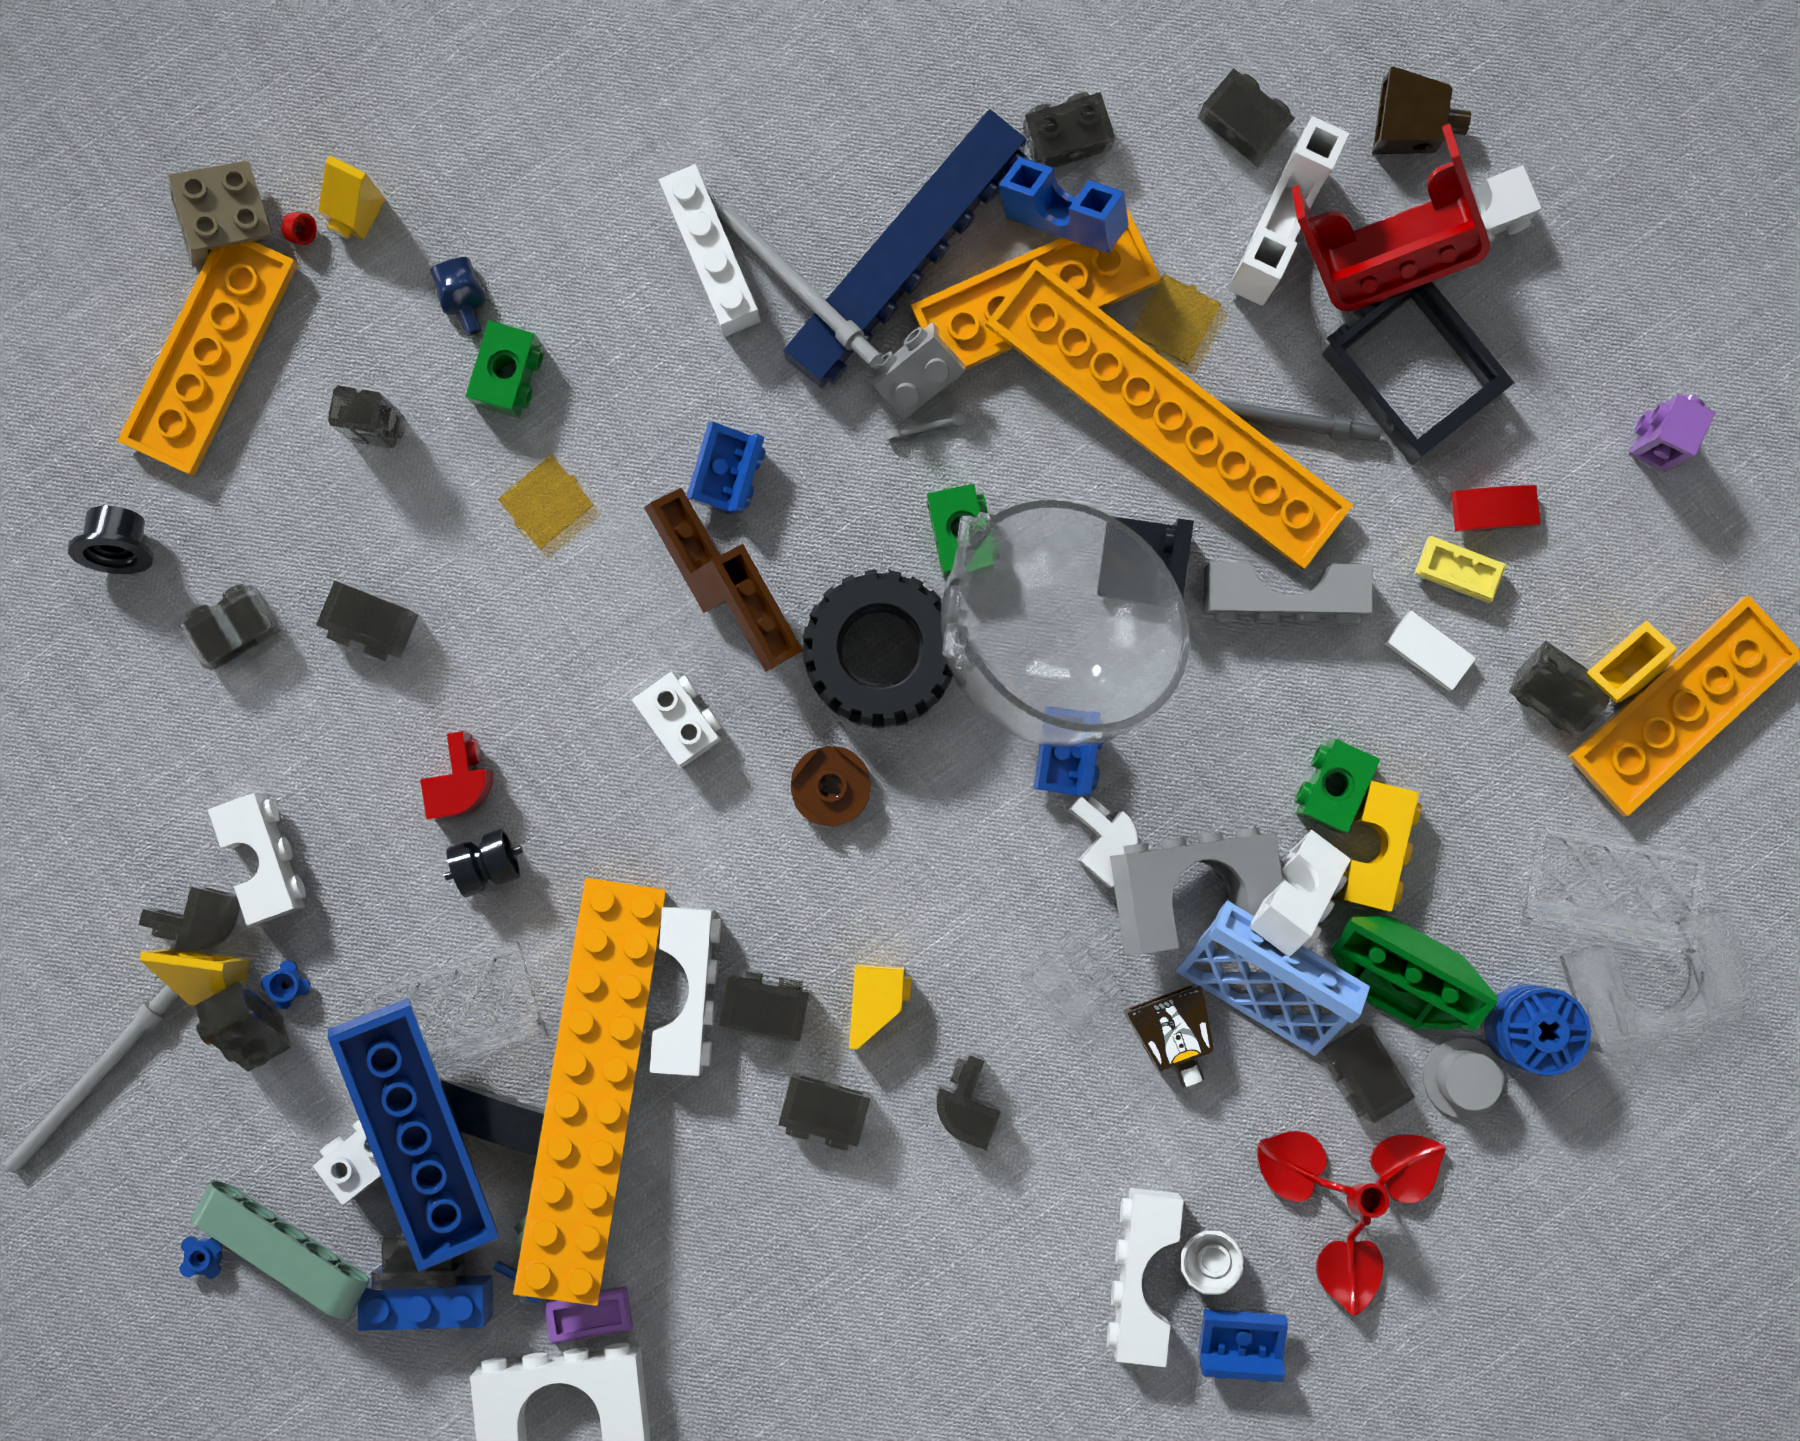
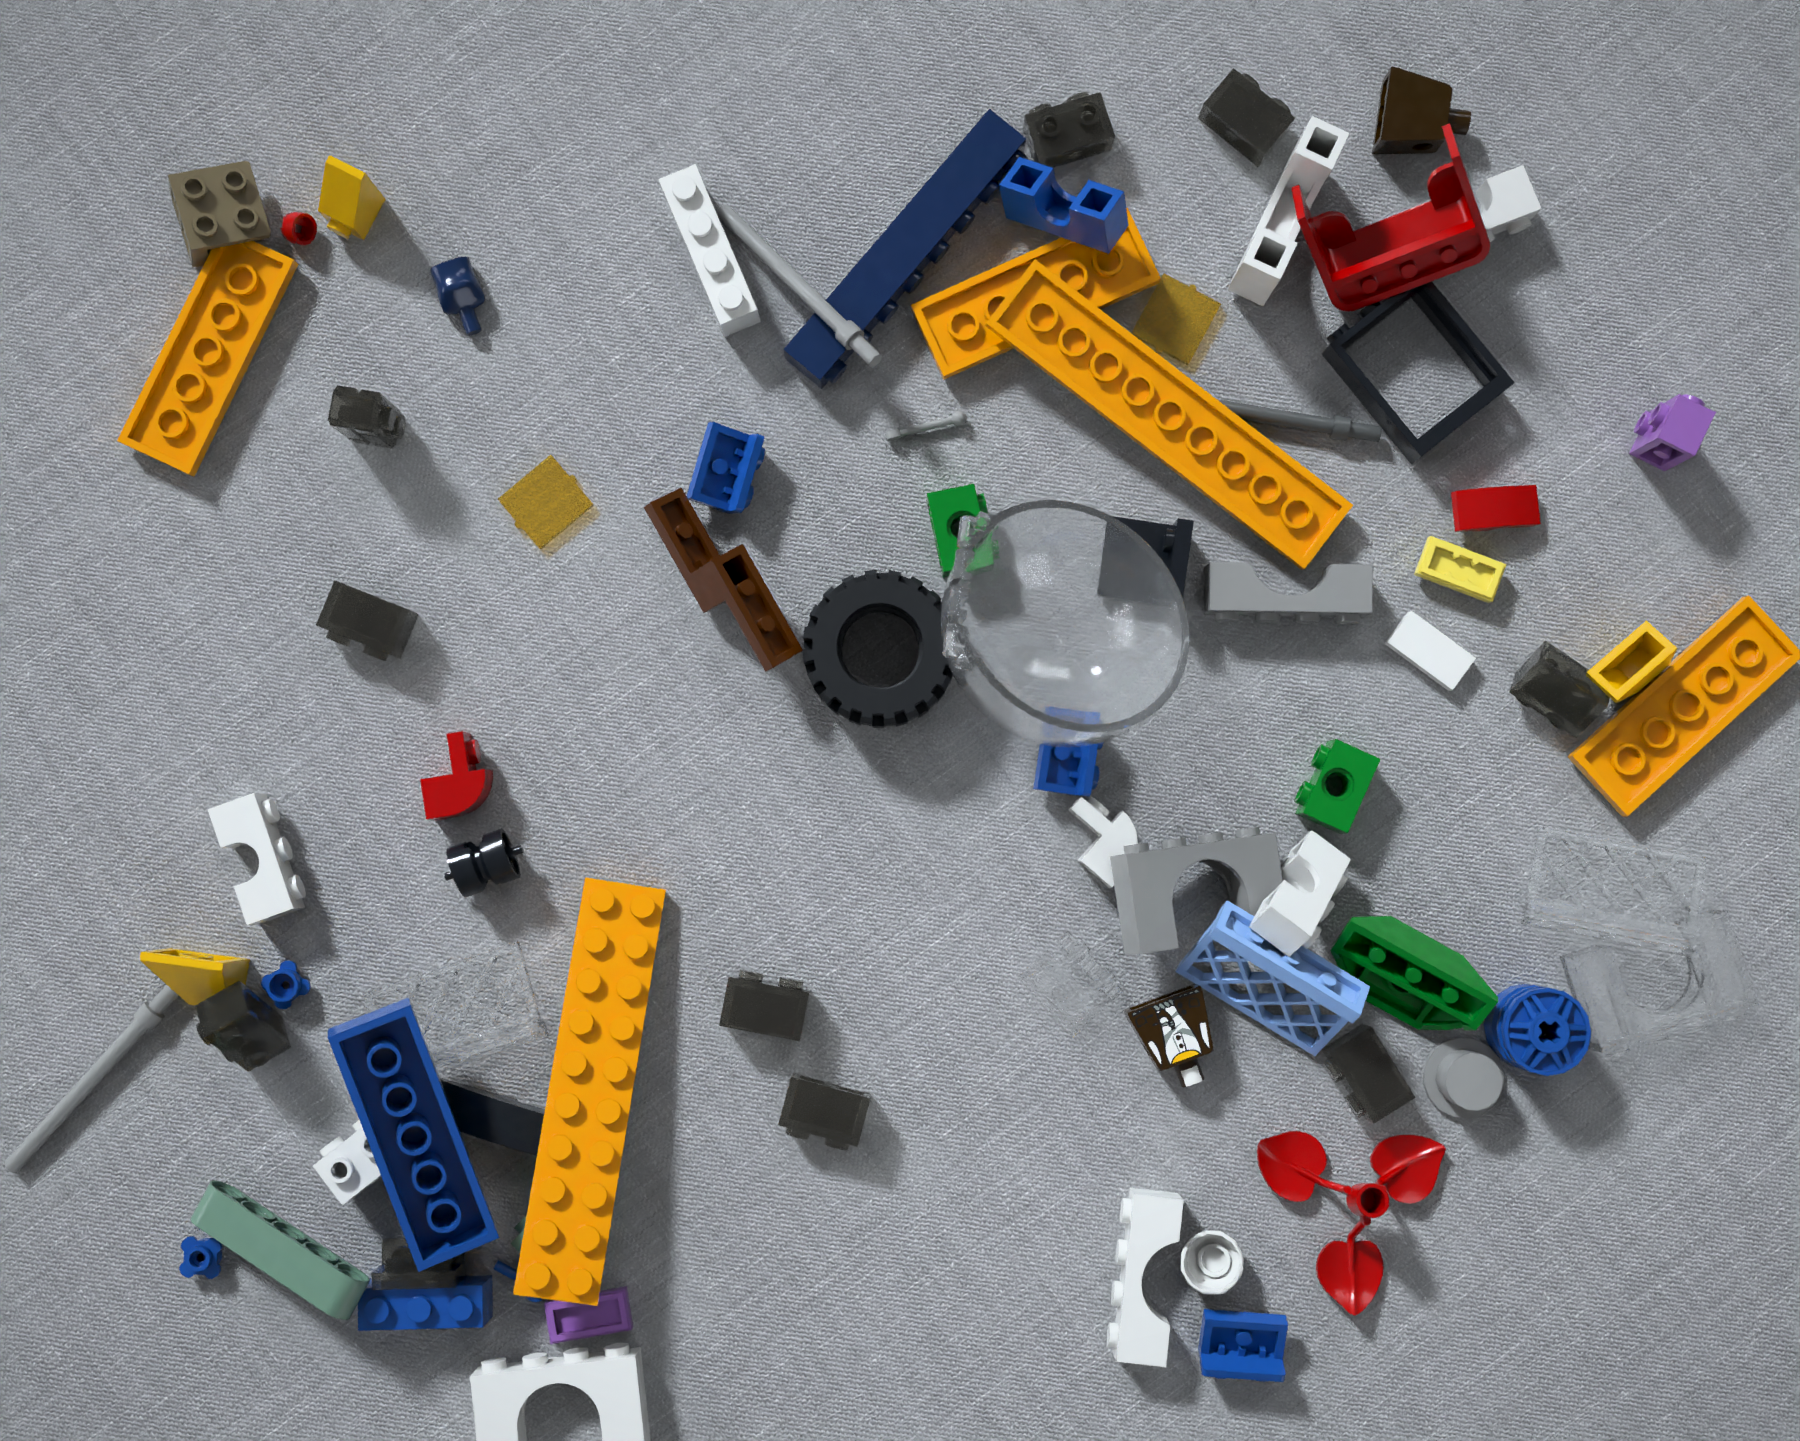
black piece [68,506,154,574] -> none
clear smoke brick [138,886,240,952] -> none
clear smoke brick [179,584,282,671] -> none
green brick [465,320,544,418] -> none
white brick [632,671,722,768] -> none
white arch [650,907,721,1076] -> none
reddish brown plate [791,746,871,827] -> none
yellow slope [849,964,912,1049] -> none
light grey bracket [873,322,965,420] -> none
clear smoke brick [936,1051,1001,1151] -> none
yellow arch [1336,781,1422,912] -> none

